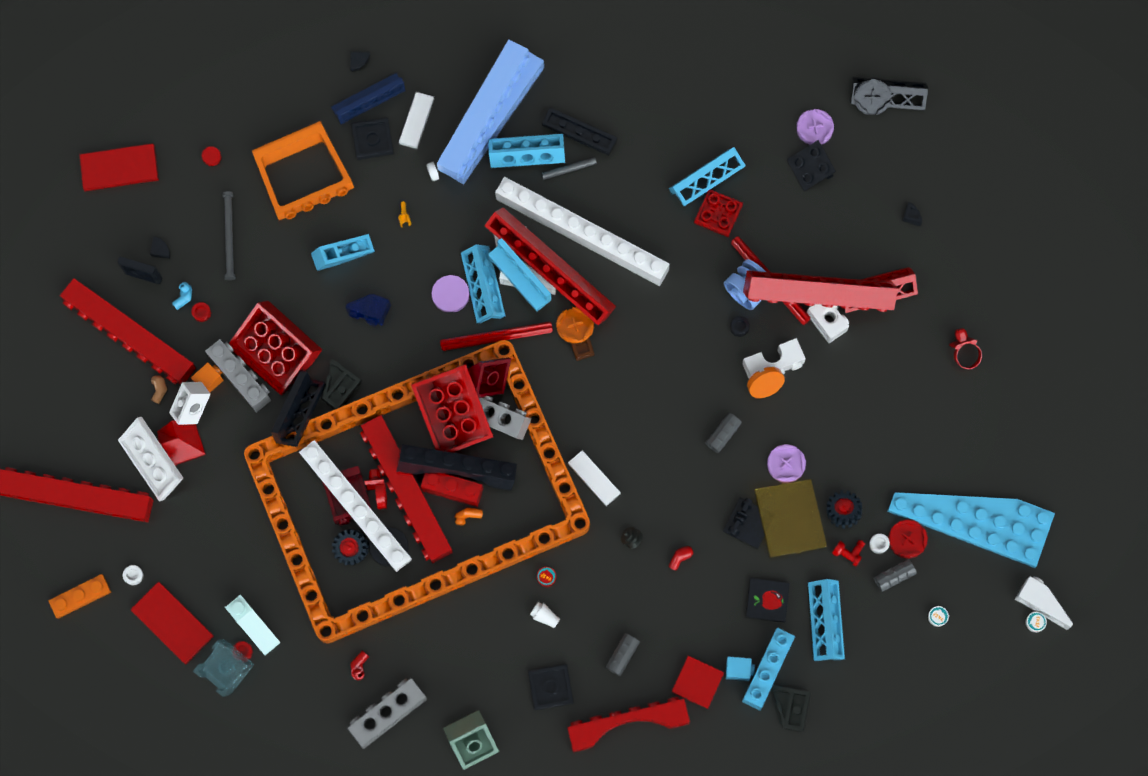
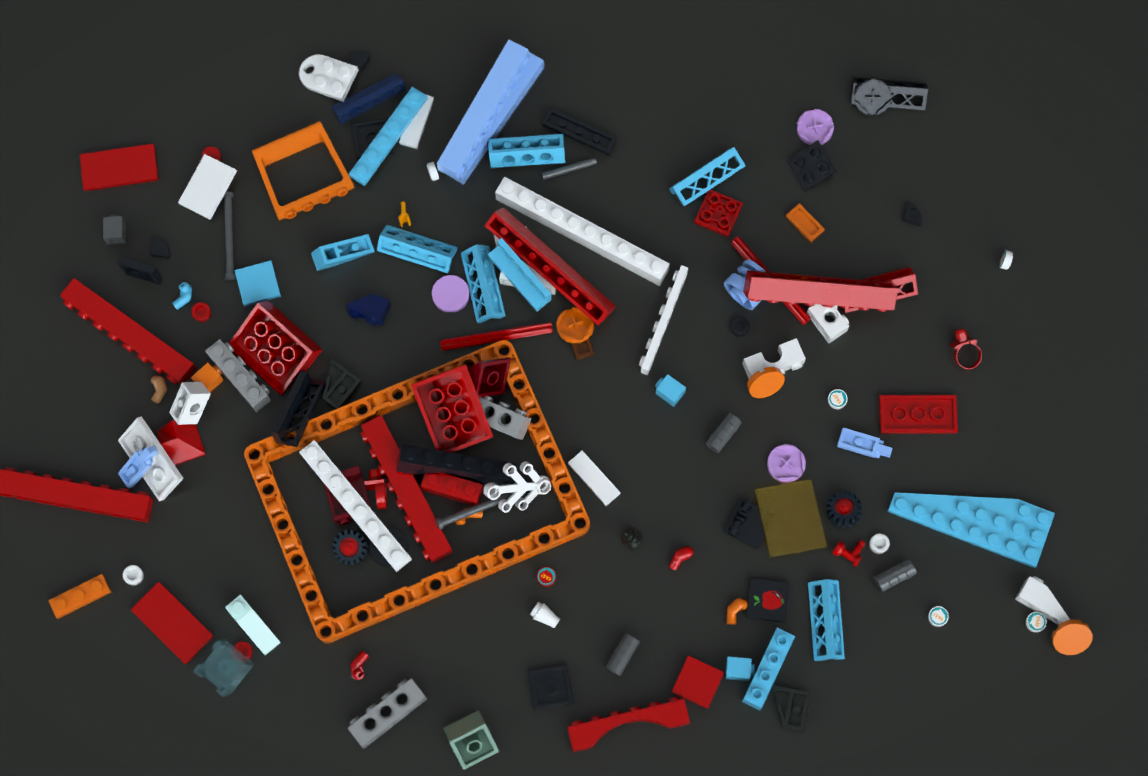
red tile [888,519,928,559] -> none
none -> dark grey brick [103,214,126,245]
none -> light blue hinge [118,445,158,489]
none -> white tile [178,154,237,220]
none -> medium azure tile [235,260,281,307]
none -> white plate [299,55,359,102]
none -> medium azure plate [349,87,428,186]
none -> medium azure fence [377,225,457,273]
none -> dark grey bar [435,492,525,530]
none -> white plant [484,461,552,513]
none -> white plate [639,265,688,375]
none -> medium azure brick [655,374,686,407]
none -> orange arm [726,598,748,625]
none -> orange tile [785,203,825,243]
none -> white tile [828,389,848,409]
none -> light blue hinge [837,428,893,458]
none -> red tile [879,395,958,434]
none -> white tile [999,250,1013,270]
none -> orange tile [1052,620,1093,655]

